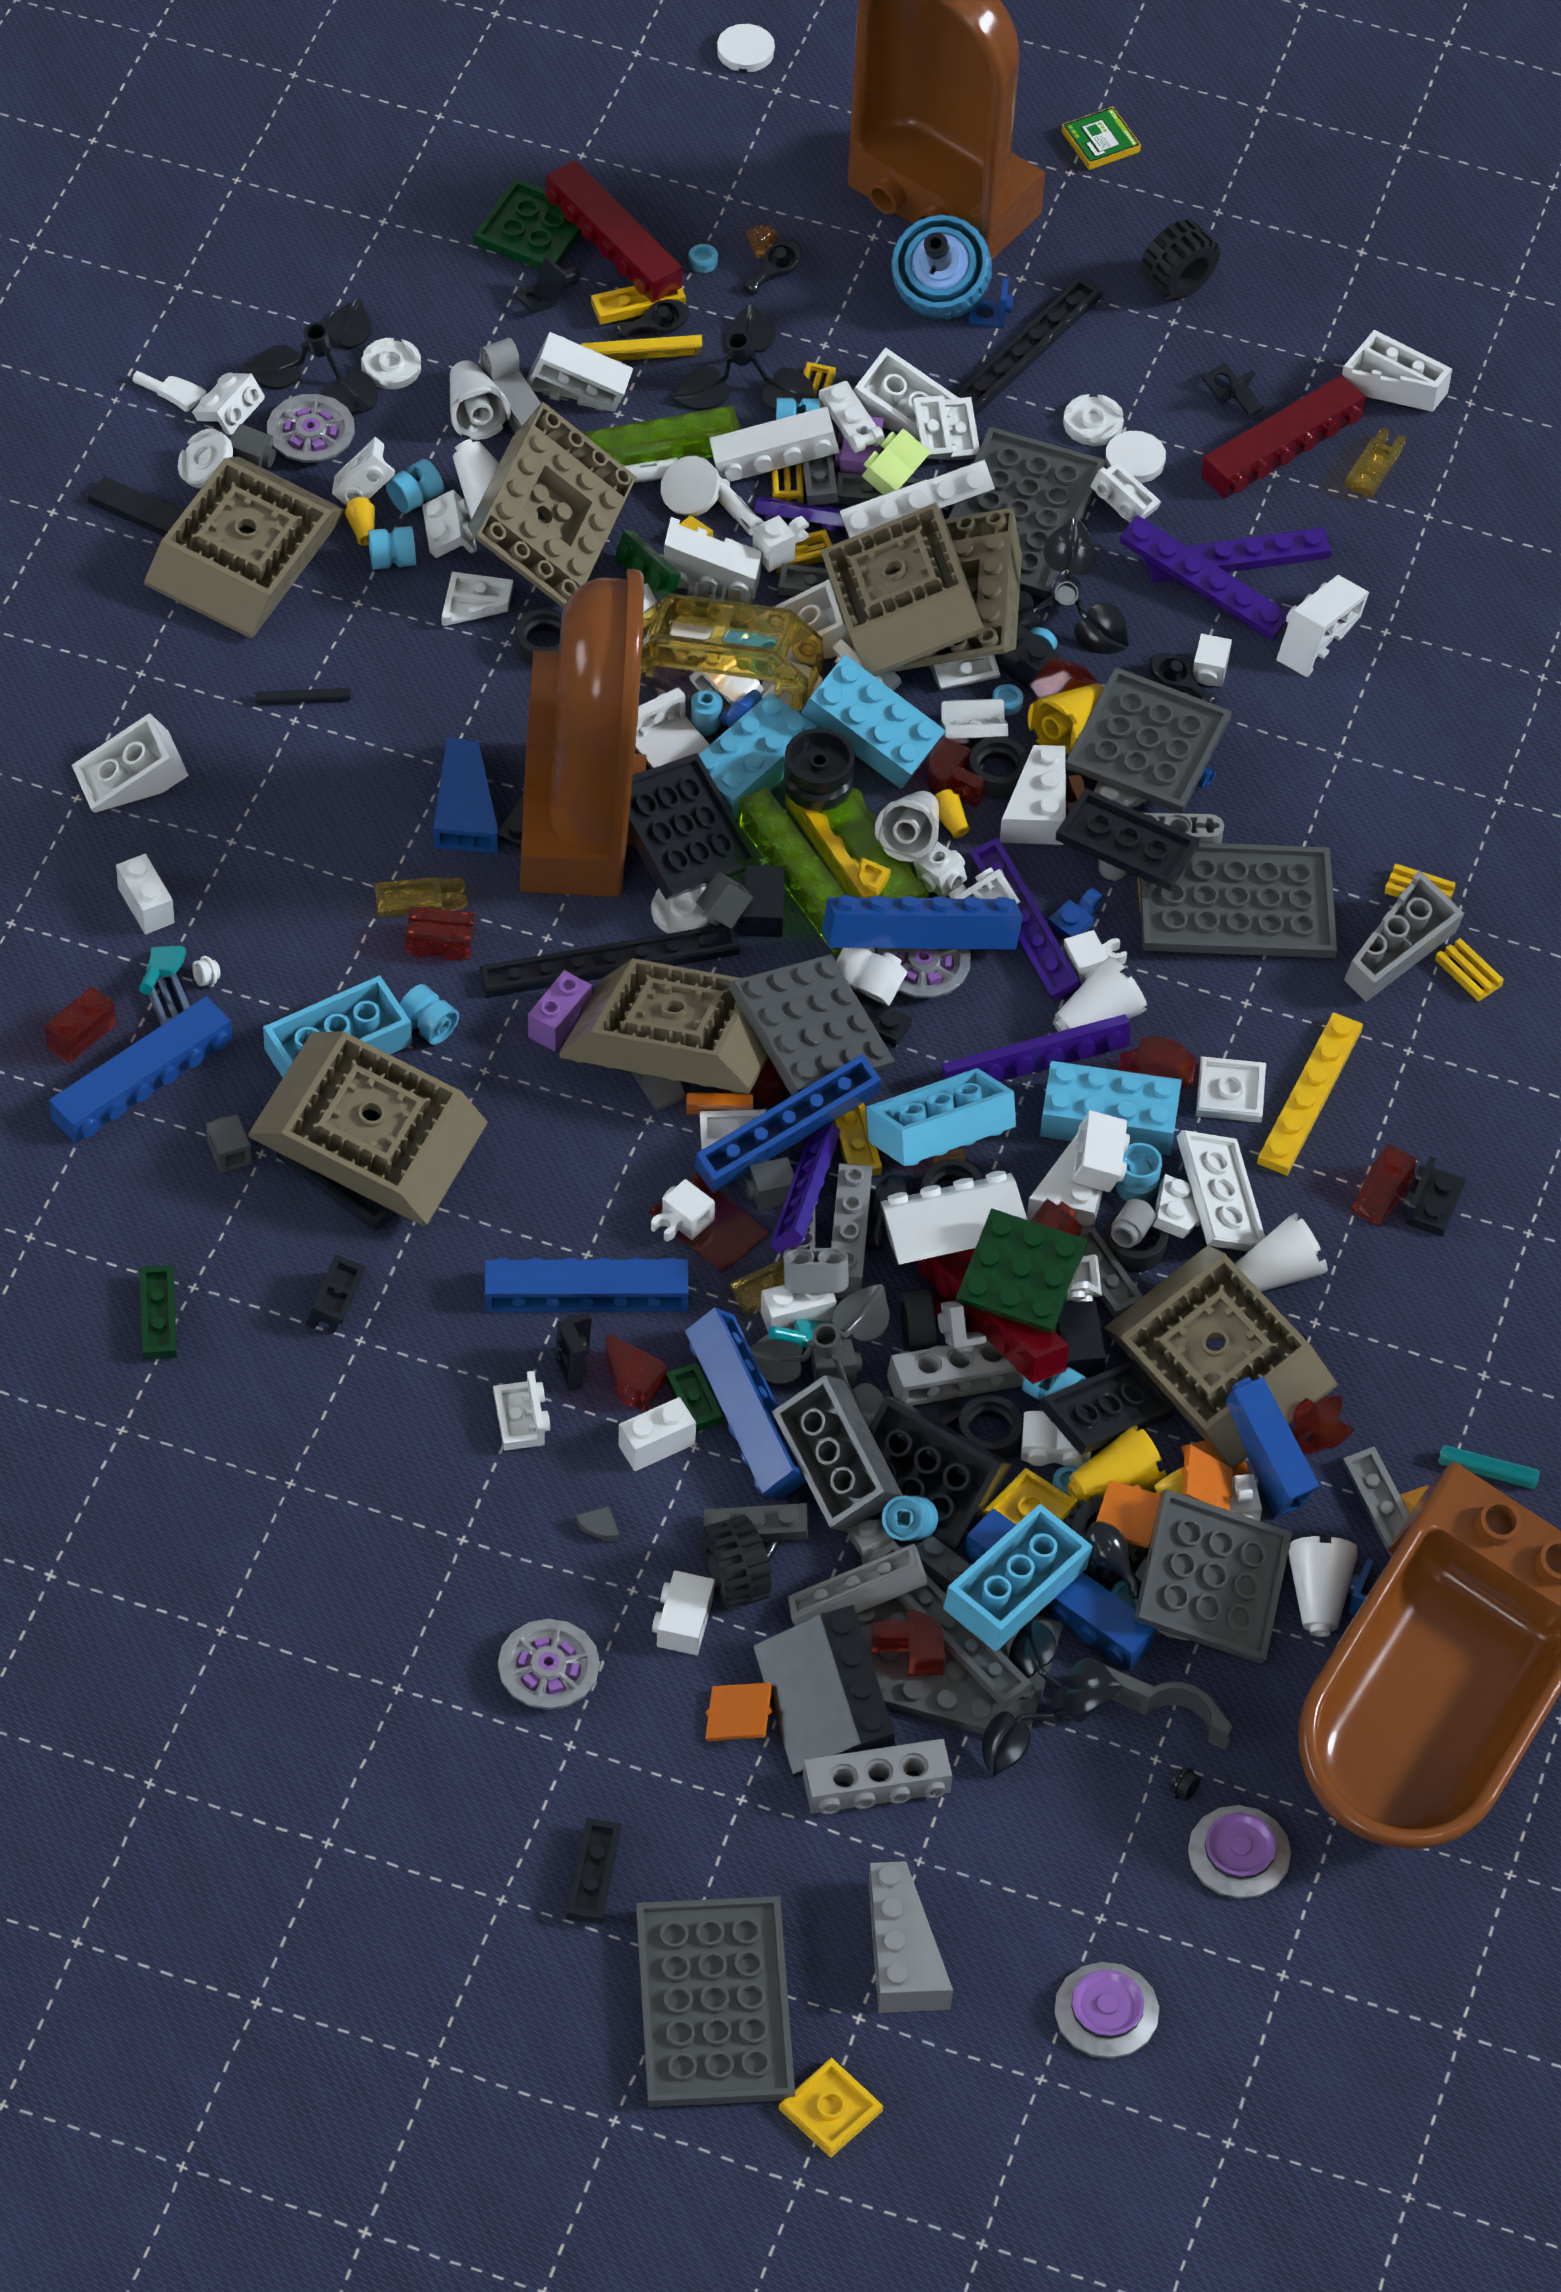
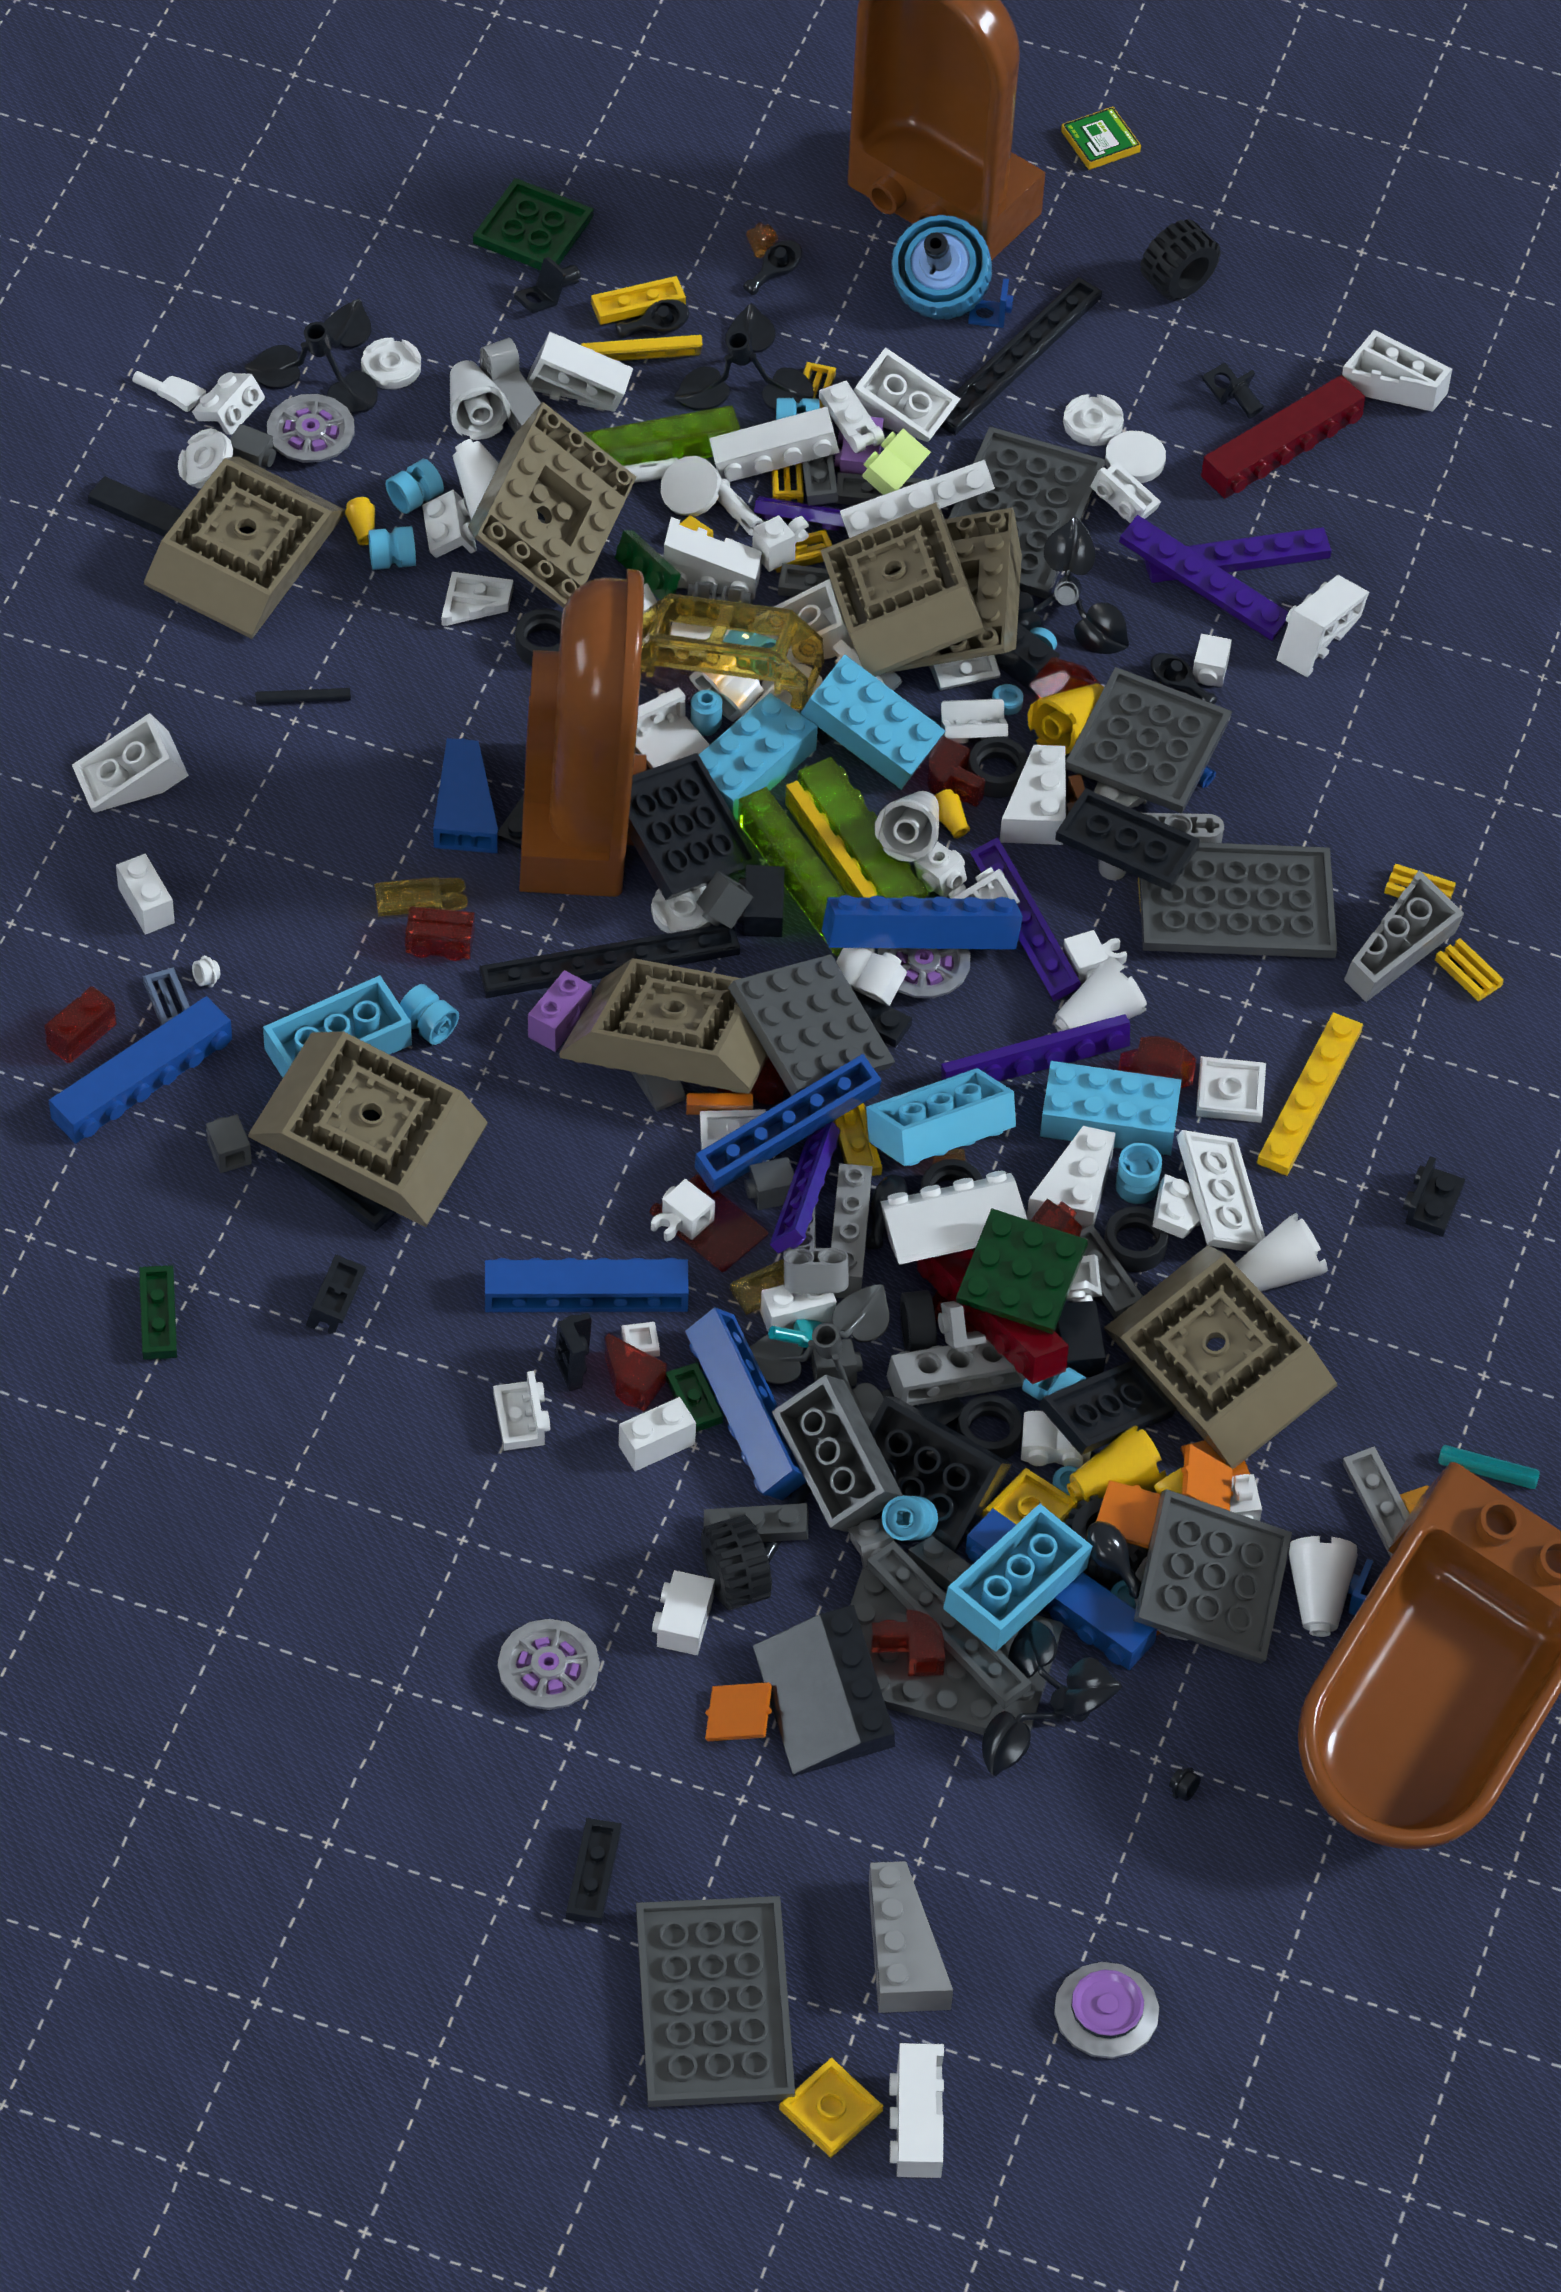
teal piece [139,946,187,995] -> none
white bracket [332,437,395,505] -> none
dark red brick [545,160,682,303] -> none
dark grey tile [576,1506,620,1542] -> none
medium azure tile [688,244,718,273] -> none
white tile [717,24,775,72] -> none
blue arm [720,689,762,728] -> none
black wheel [783,728,855,811] -> none
light grey slope [788,1544,927,1626] -> none
light grey brick [803,1738,952,1814] -> none
yellow tile [858,857,891,896] -> none
white slope [913,395,980,460] -> none
blue plate [1048,887,1102,939] -> none
white brick [1072,1110,1130,1192] -> none
dark grey piece [1105,1665,1232,1750] -> none
light grey brick [1111,1199,1155,1248] -> none
piece [1188,1805,1291,1899] -> none
blue slope [1226,1377,1320,1519] -> none
clear red plate [1292,1396,1353,1454] -> none
clear yellow hinge [1344,427,1406,498] -> none
clear red slope [1351,1143,1417,1227] -> none
none -> white tile [621,1322,660,1360]
none -> white wedge [889,2043,944,2178]

